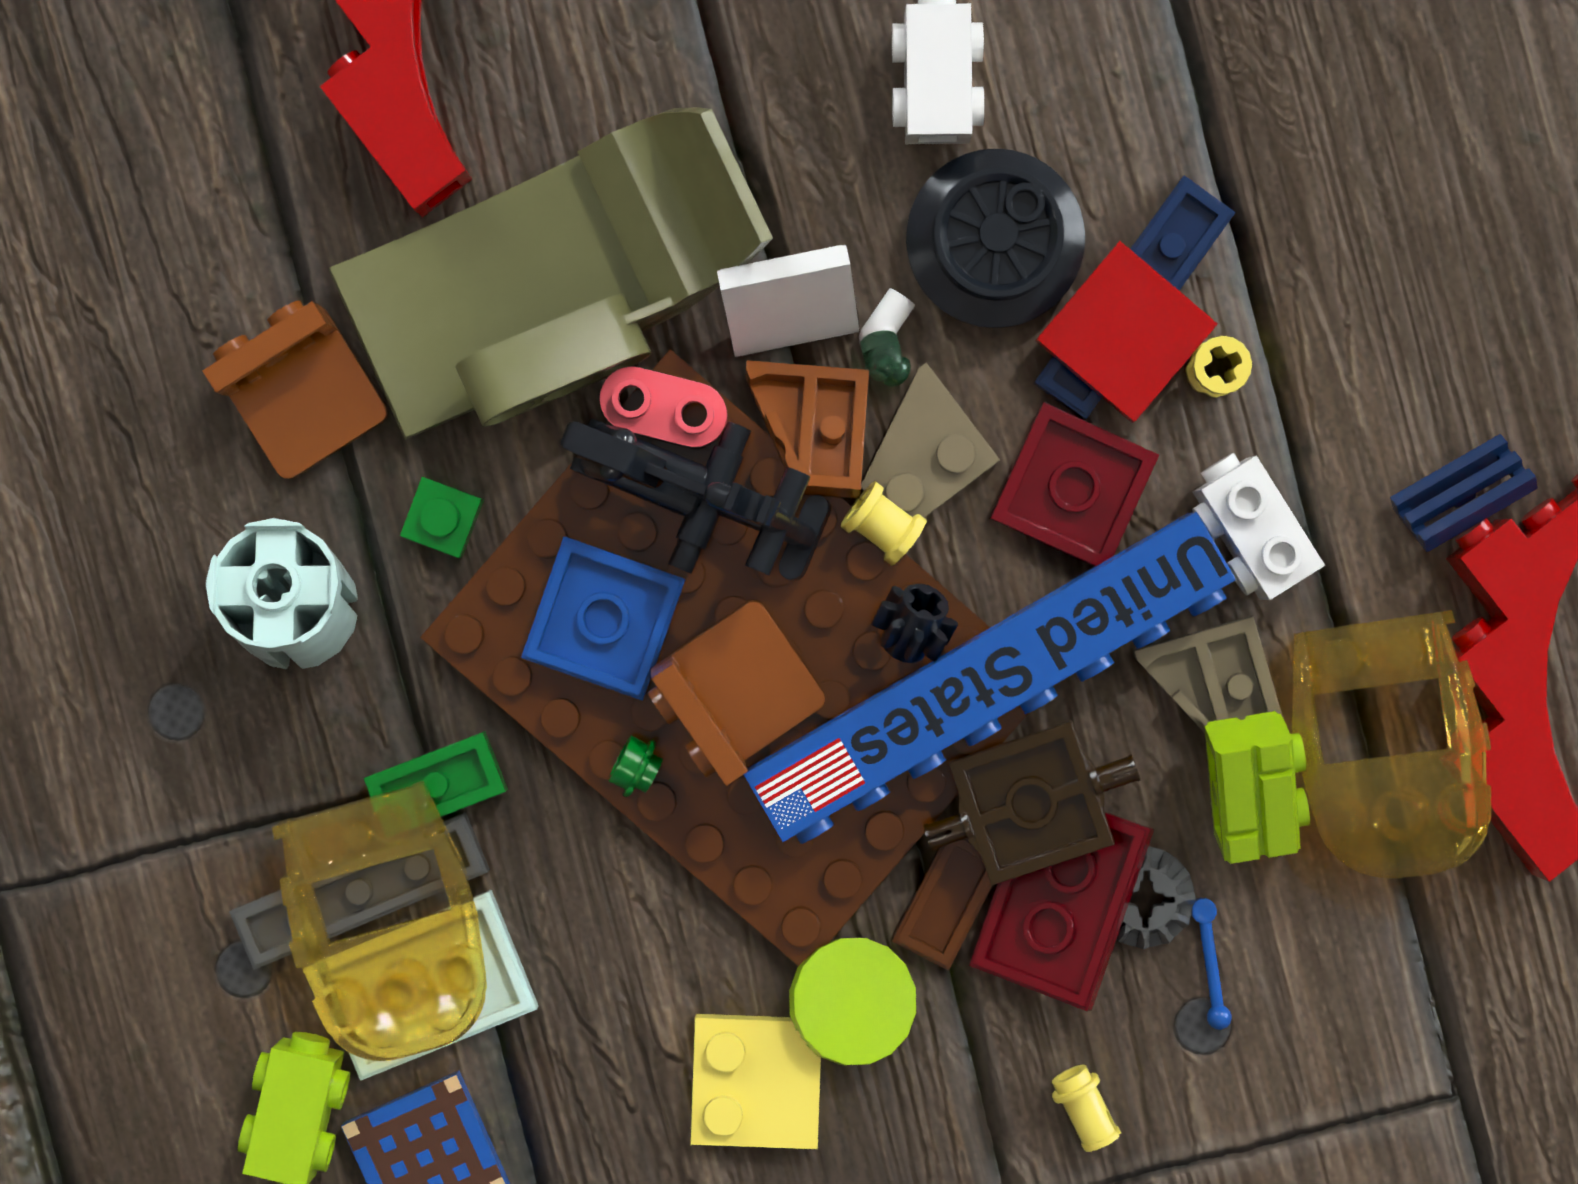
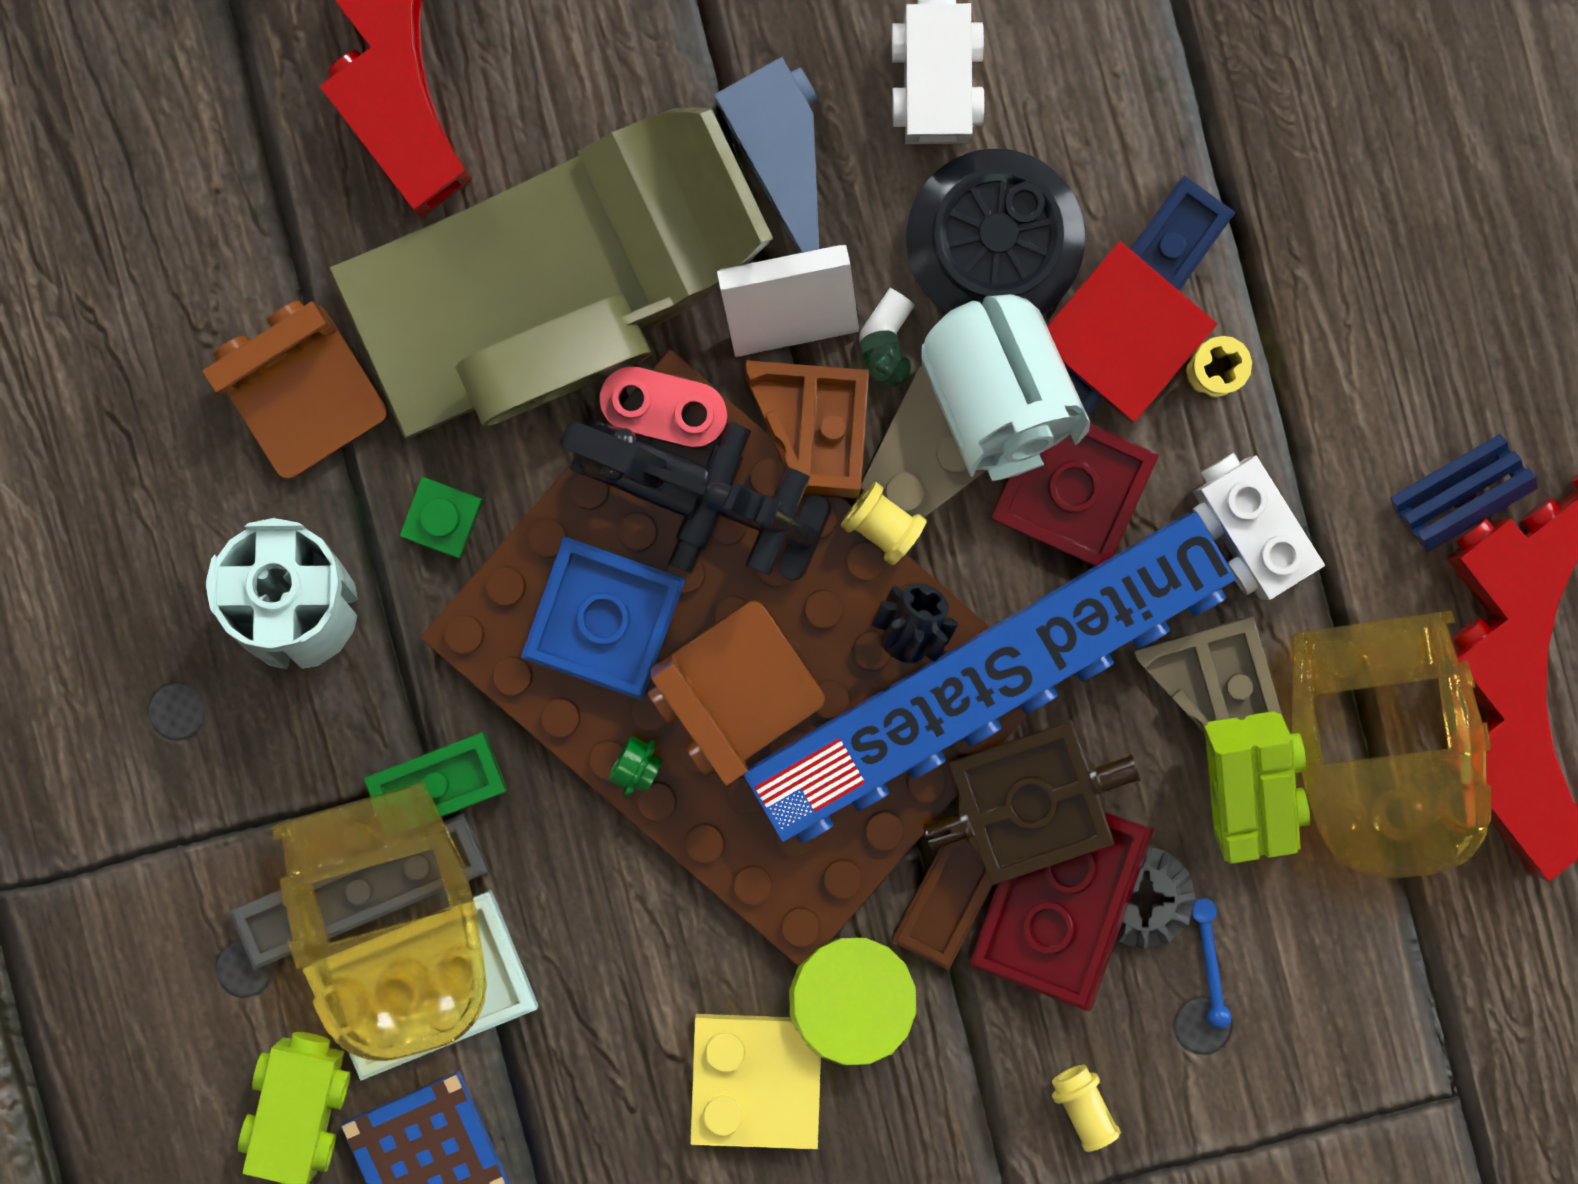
none -> sand blue slope [714,57,819,253]
none -> light aqua cylinder [922,294,1090,481]

